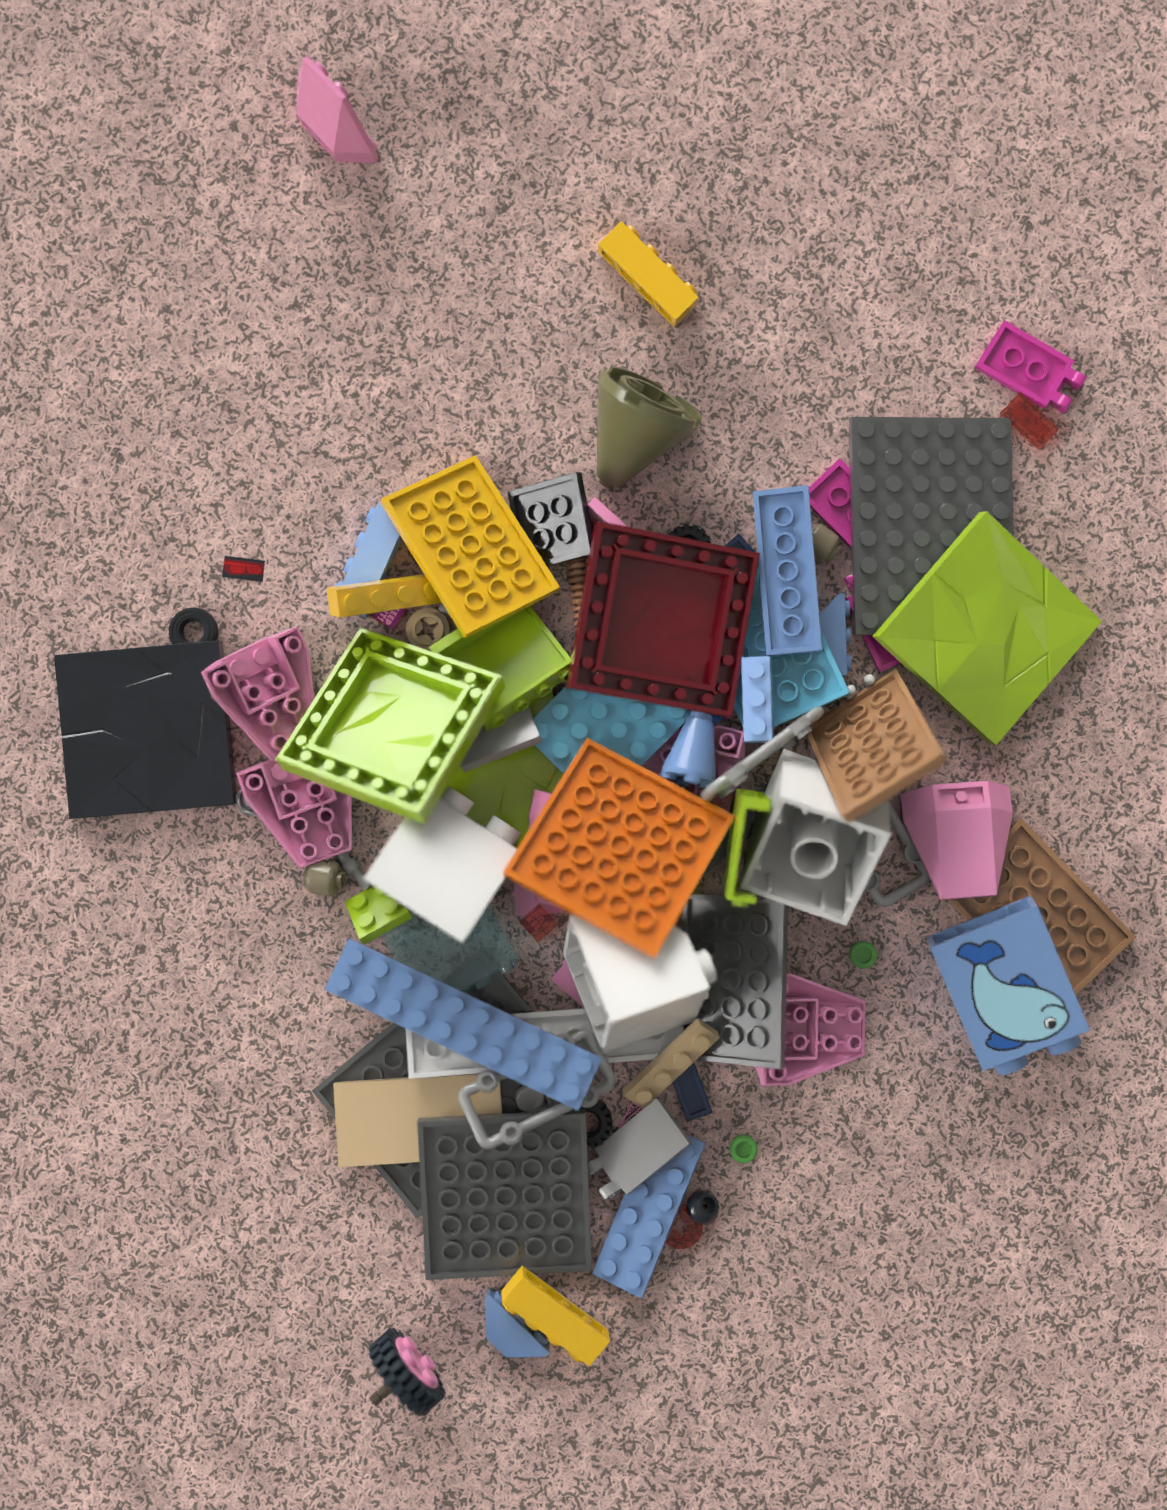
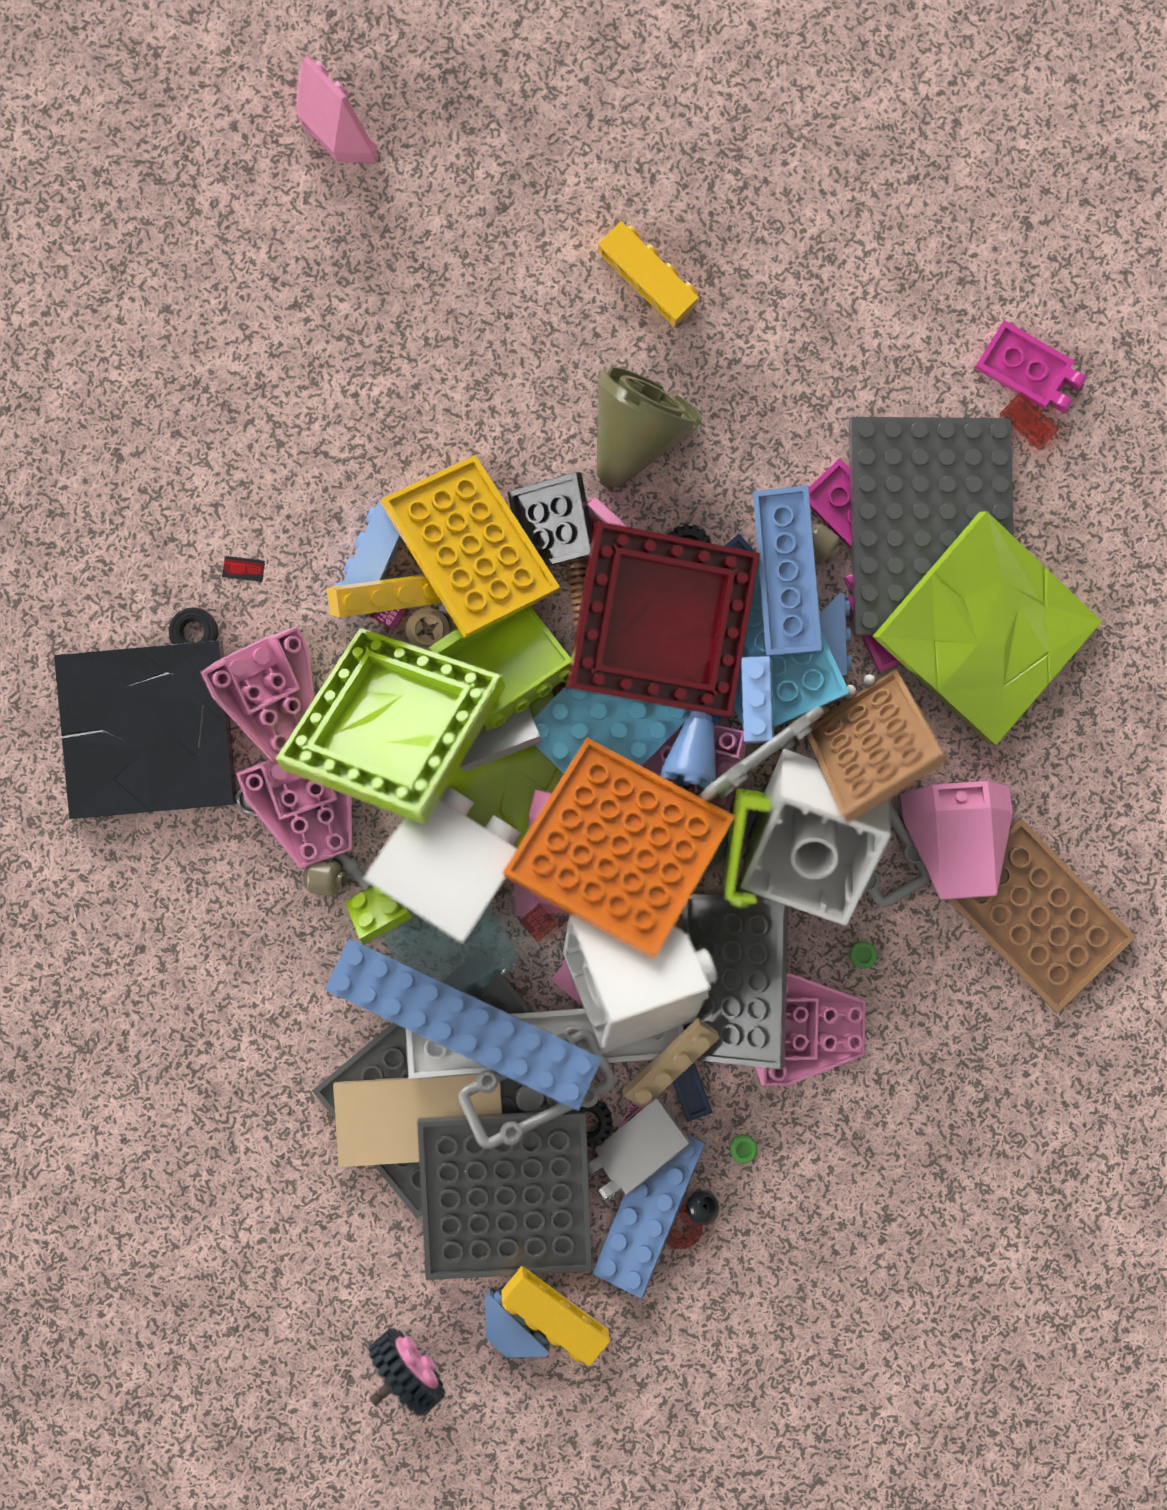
medium blue brick [927,896,1090,1075] -> none

